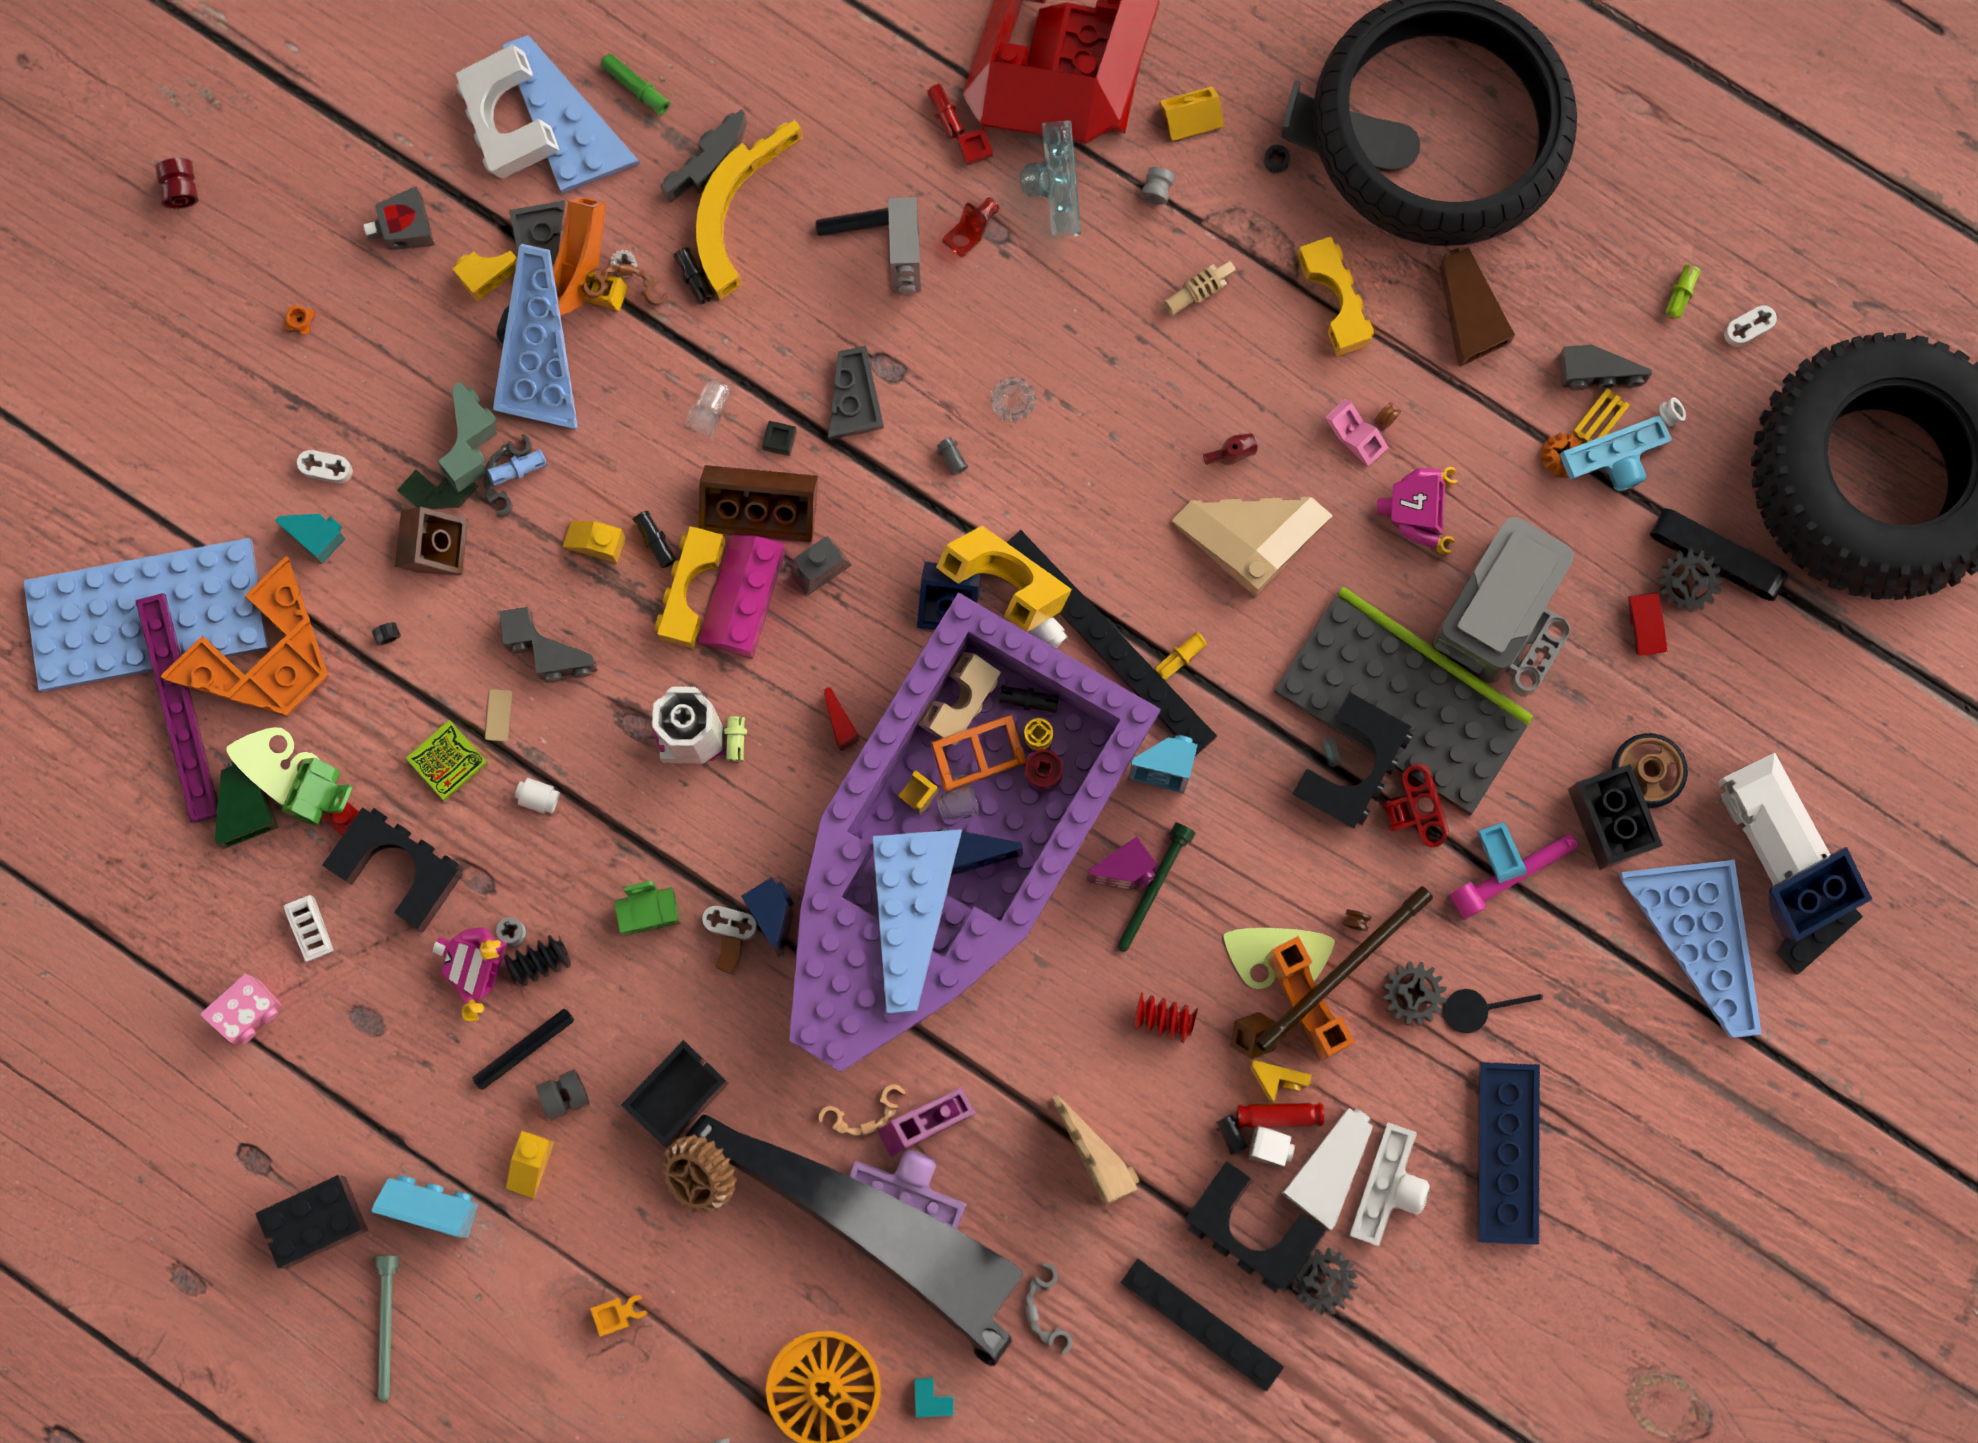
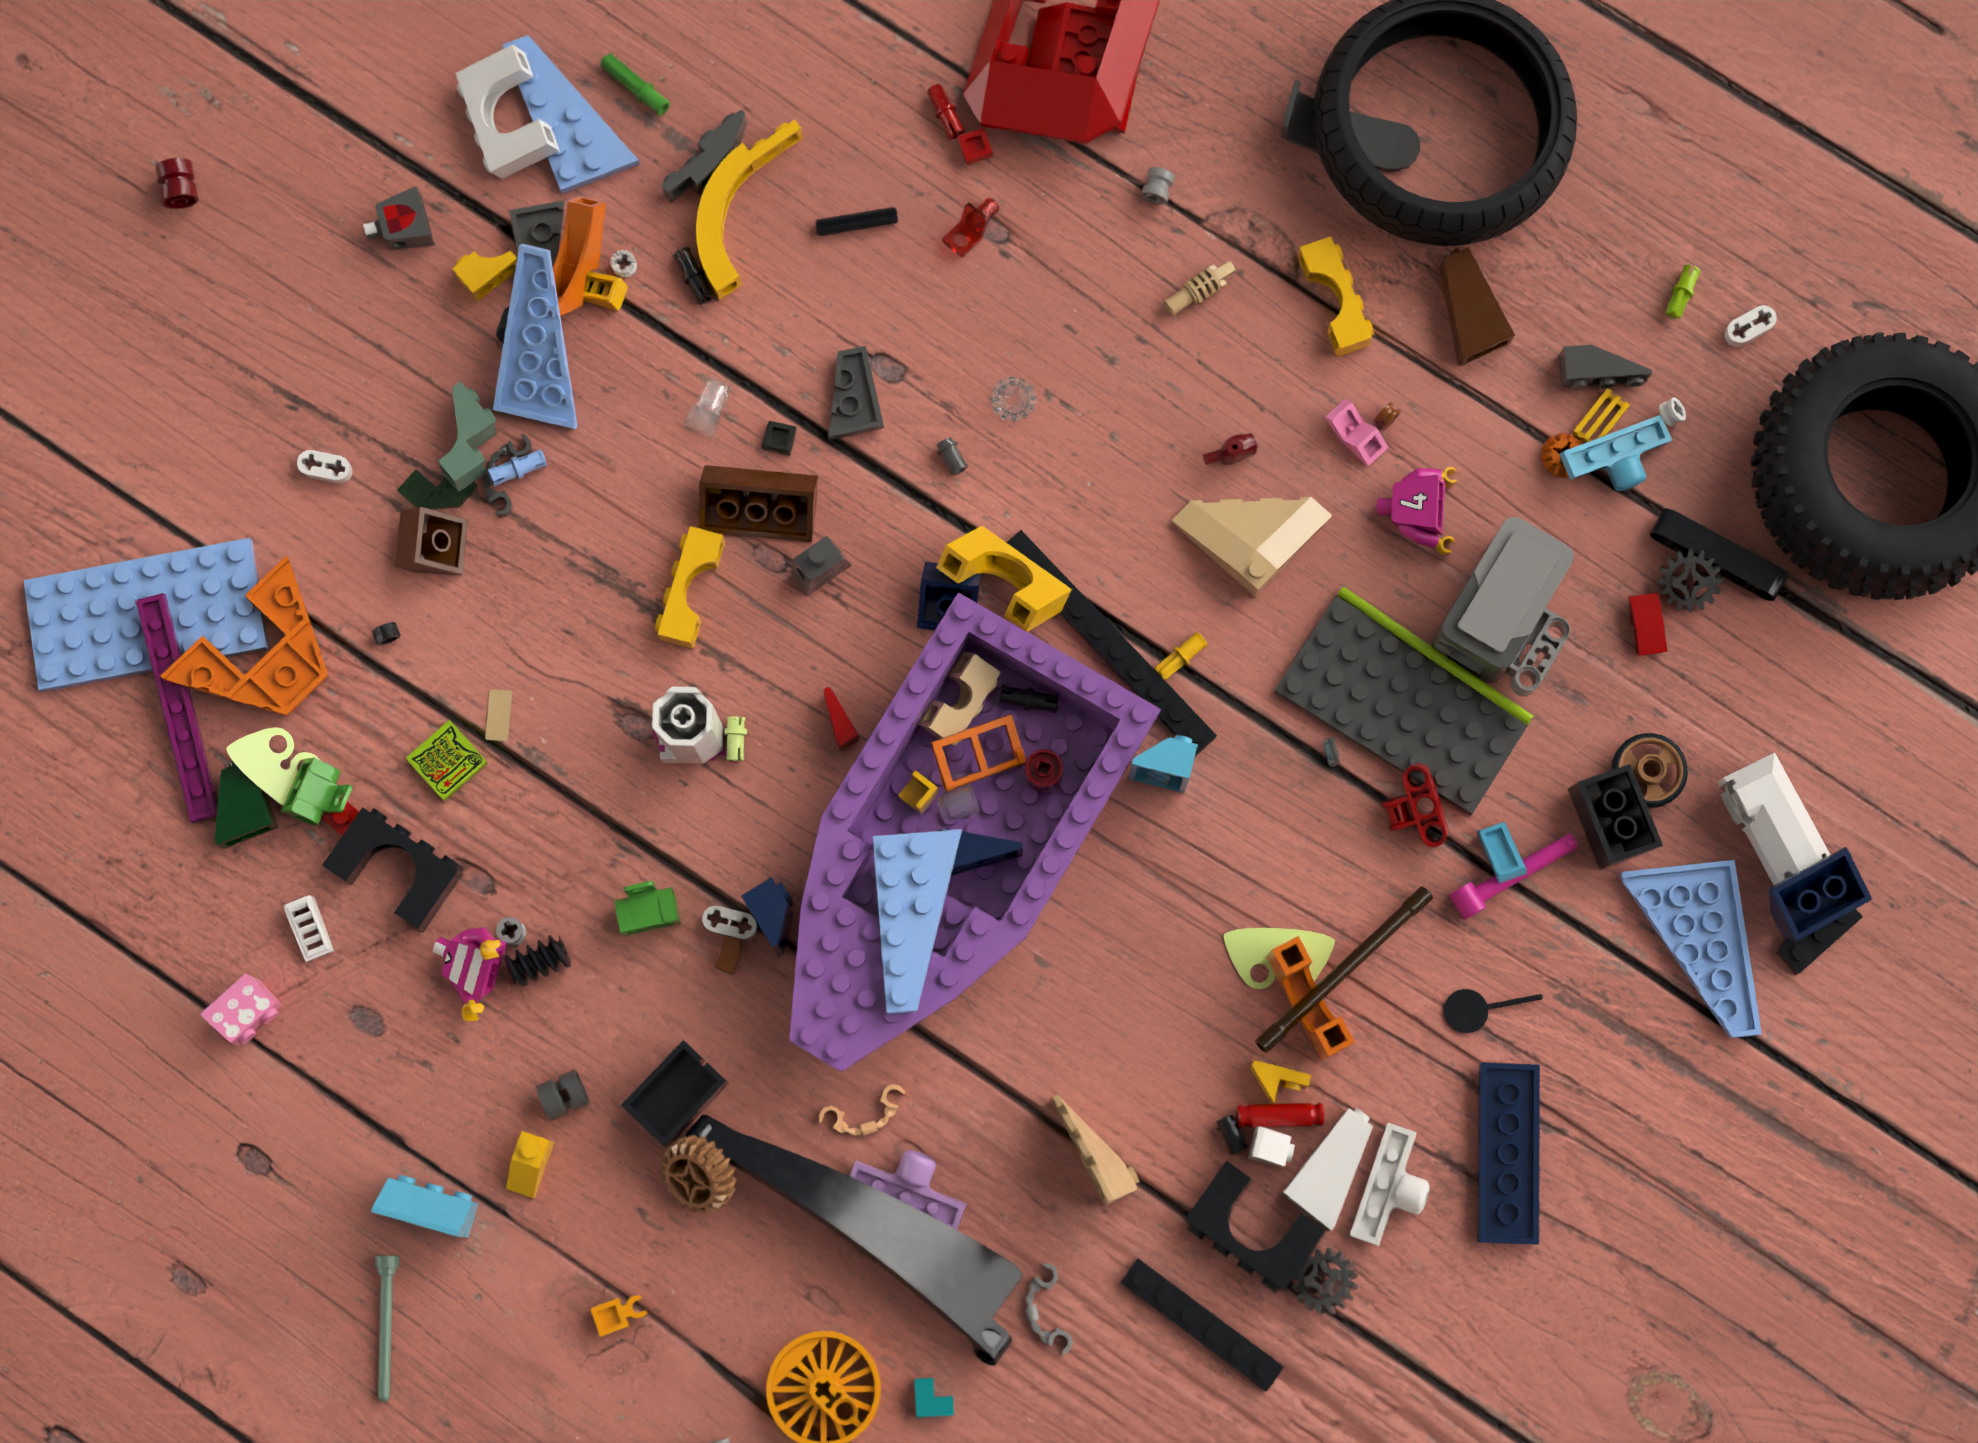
black piece [255,1175,368,1269] -> none
teal slope [275,513,346,564] -> none
orange plate [284,305,316,335] -> none
black axle [472,1009,574,1090] -> none
dark grey arch [499,607,598,682] -> none
white brick [515,778,560,814] -> none
yellow slope [563,521,626,564] -> none
dark orange piece [581,263,668,306] -> none
black pin [632,510,677,568] -> none
dark pink slope [698,535,786,659] -> none
magenta slope [878,1087,975,1157] -> none
light grey window [888,197,921,295] -> none
clear light blue plate [1020,120,1081,236] -> none
yellow wheel [1024,718,1053,751] -> none
white brick [1028,617,1068,649] -> none
magenta slope [1087,836,1157,890] -> none
dark green piece [1118,822,1196,952] -> none
red piece [1134,992,1198,1043] -> none
yellow panel [1159,86,1224,141] -> none
reddish brown panel [1230,1012,1276,1059] -> none
black bush [1264,144,1290,173] -> none
black arch [1293,692,1413,828] -> none
reddish brown bush [1342,909,1371,931] -> none
dark grey gear [1382,961,1447,1026] -> none

